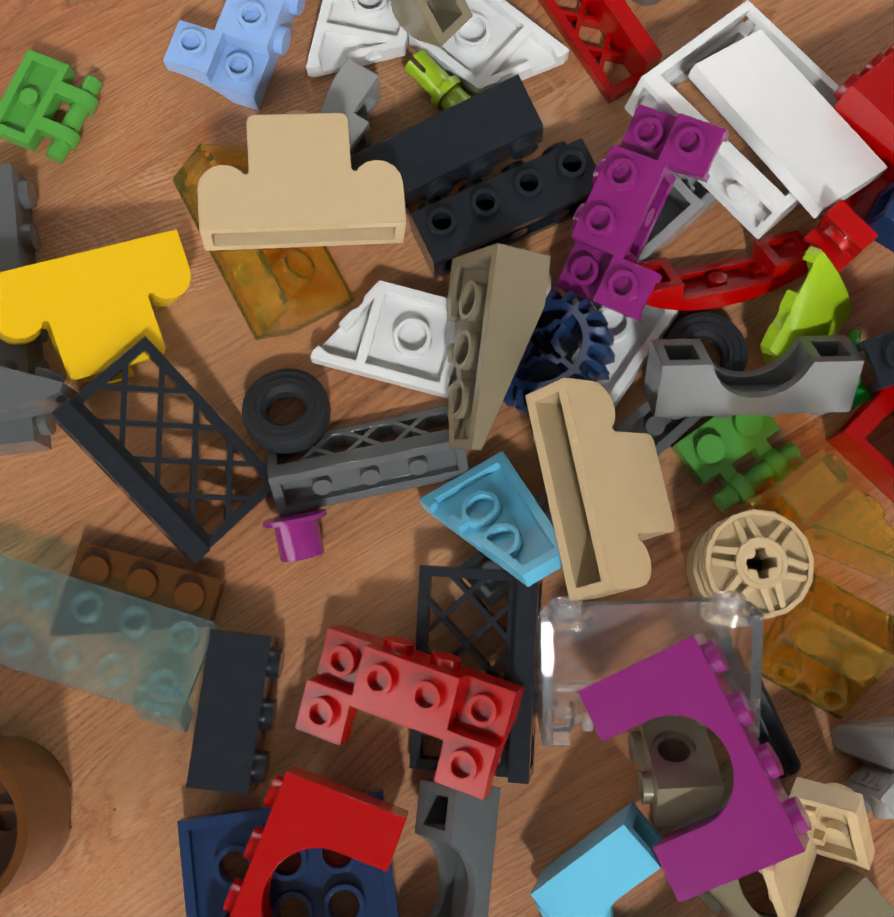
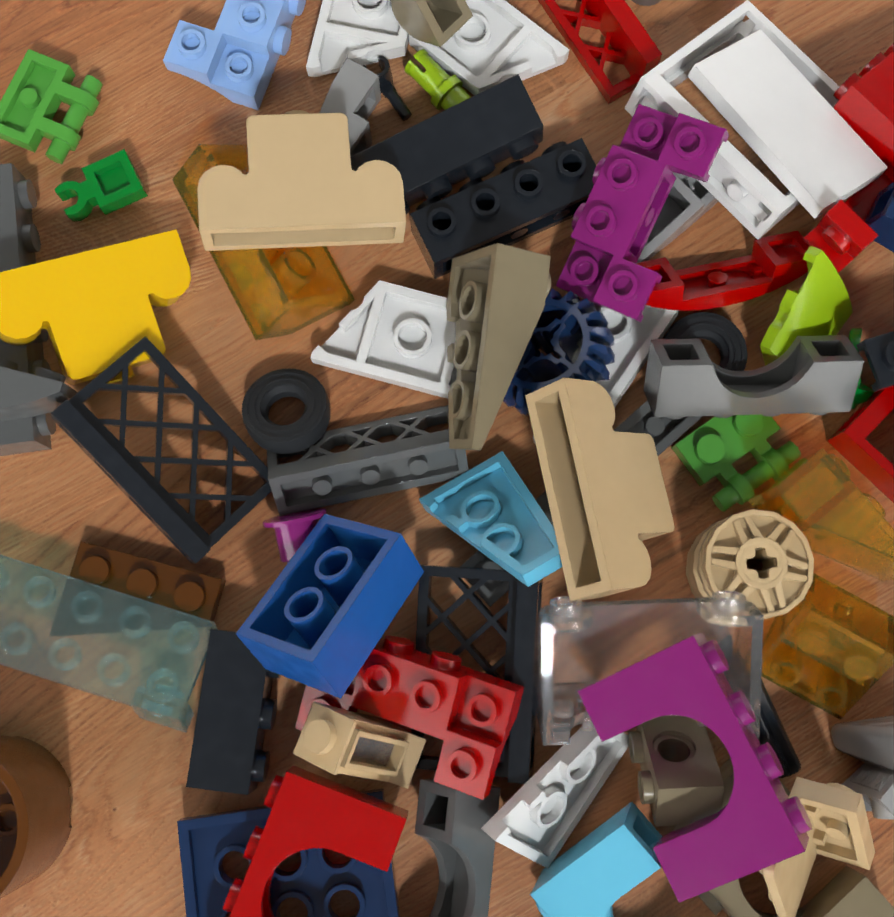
none -> green plate [55,149,148,222]
none -> blue brick [236,514,424,699]
none -> tan window [293,702,426,789]
none -> black hand [363,55,412,121]
none -> white wing [481,719,628,868]

